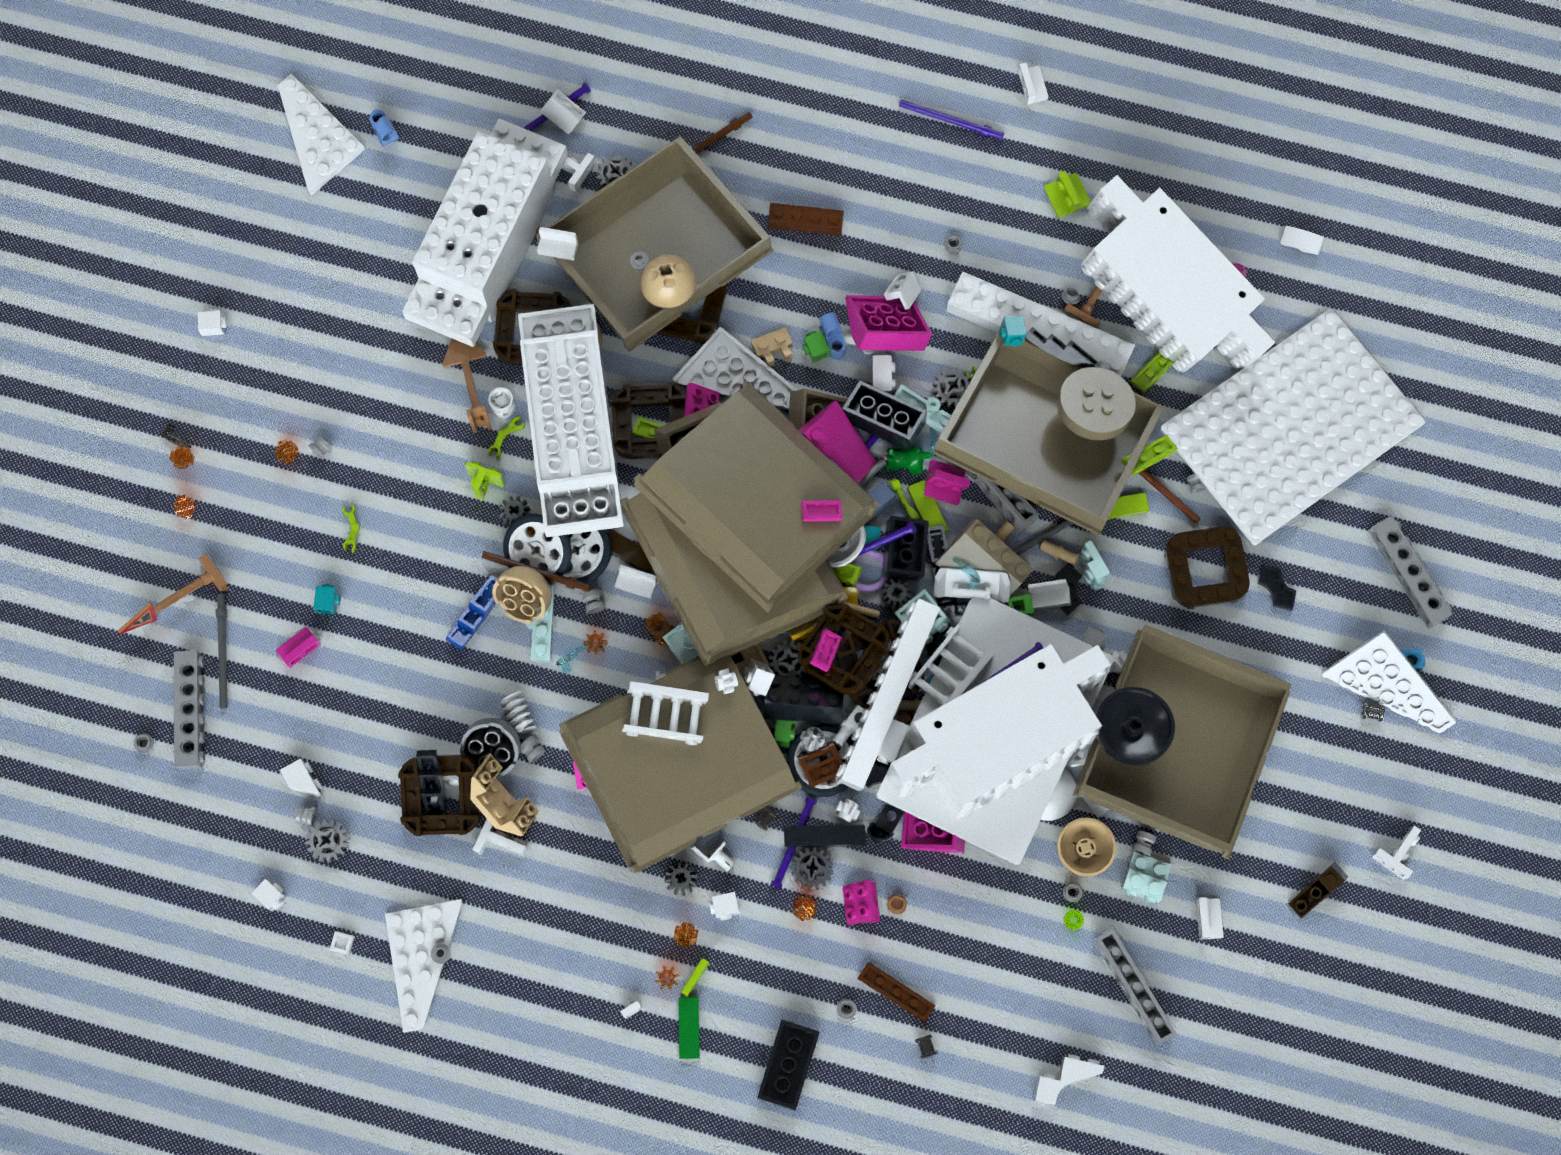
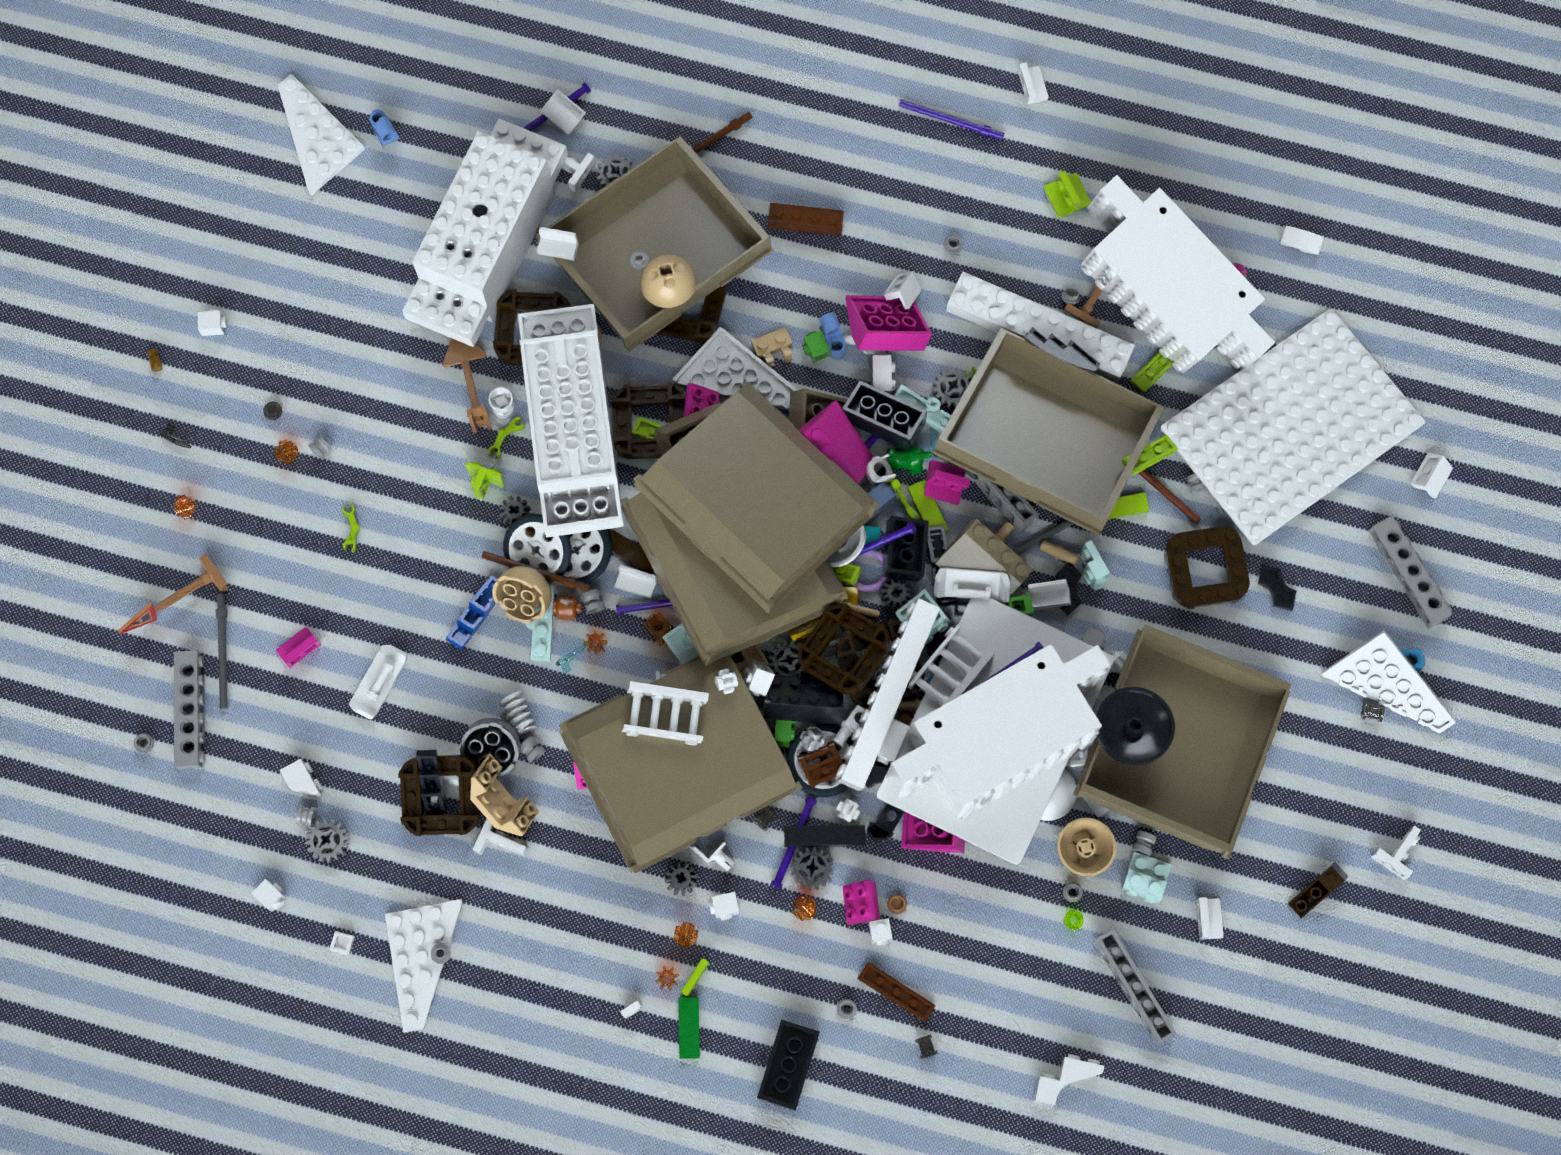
clear orange gear [169,446,195,469] -> none
teal brick [313,584,341,614] -> none
dark pink plate [801,500,843,522] -> none
dark pink plate [810,628,842,672] -> none
clear light blue bar [952,558,980,589] -> none
teal brick [999,316,1026,347] -> none
brick [1057,367,1136,440] -> none
none -> pearl gold piece [147,348,163,372]
none -> clear smoke plate [263,401,283,420]
none -> white piece [349,645,408,719]
none -> dark orange head [553,595,581,620]
none -> dark purple bar [616,599,672,616]
none -> white piece [866,454,896,486]
none -> white brick [868,918,892,946]
none -> white panel [1410,453,1453,498]

